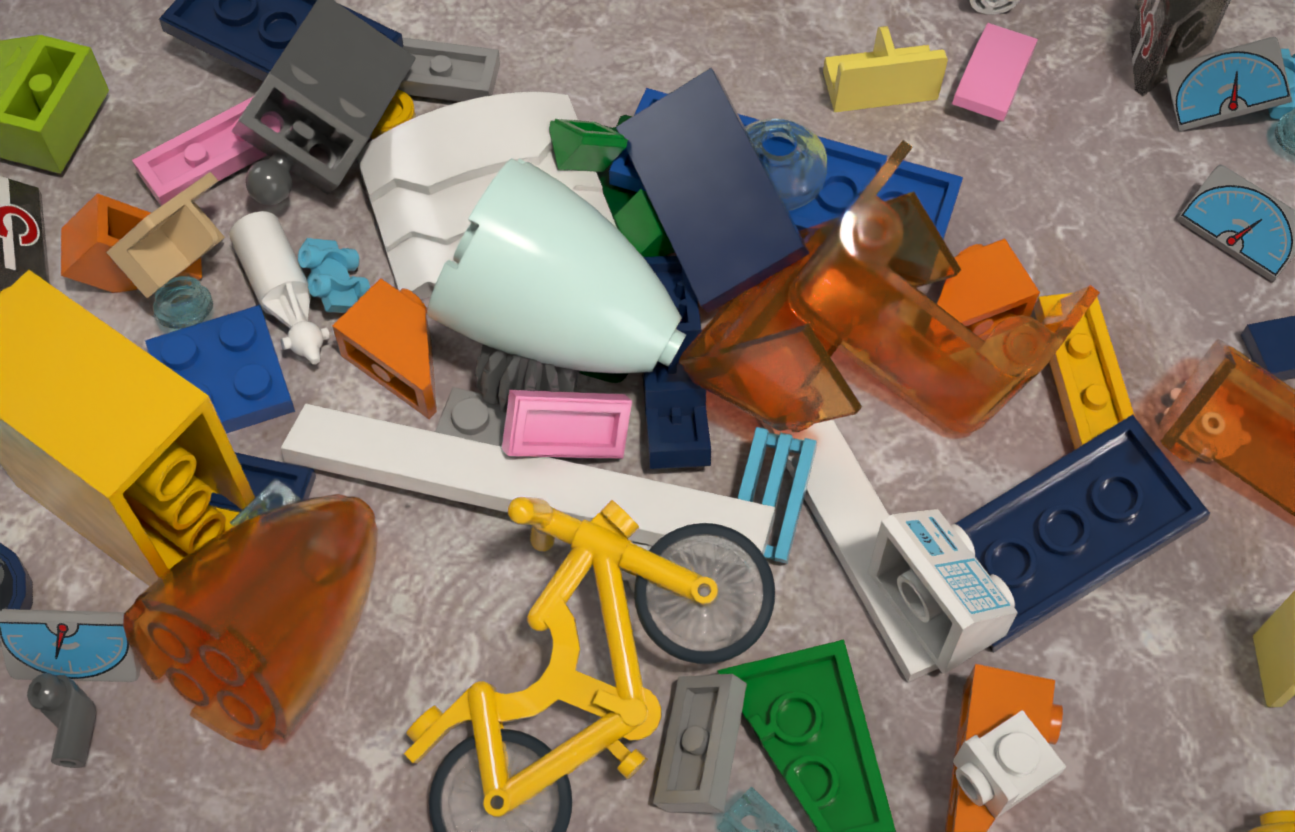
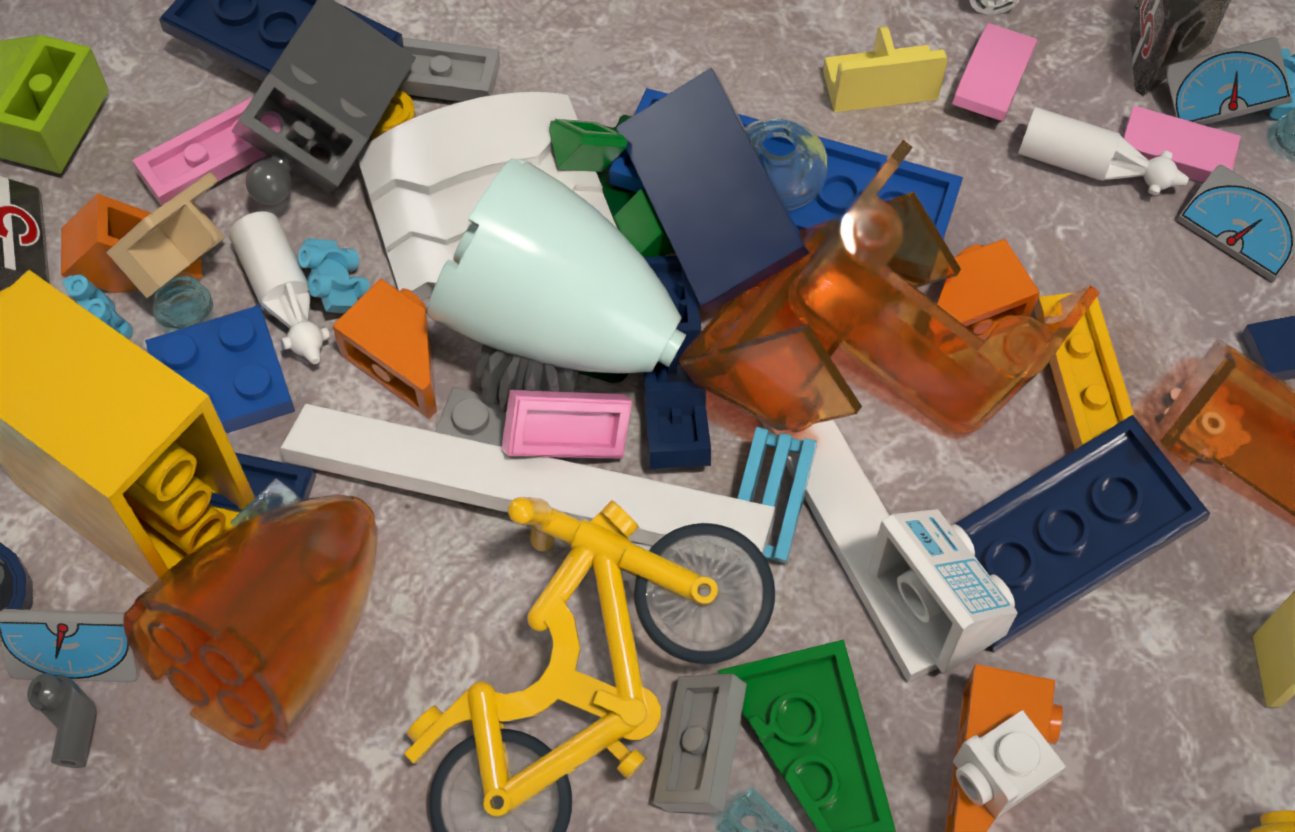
none -> medium azure piece [62,274,133,339]
none -> white wheel [1018,107,1189,195]
none -> bright pink tile [1123,105,1241,183]

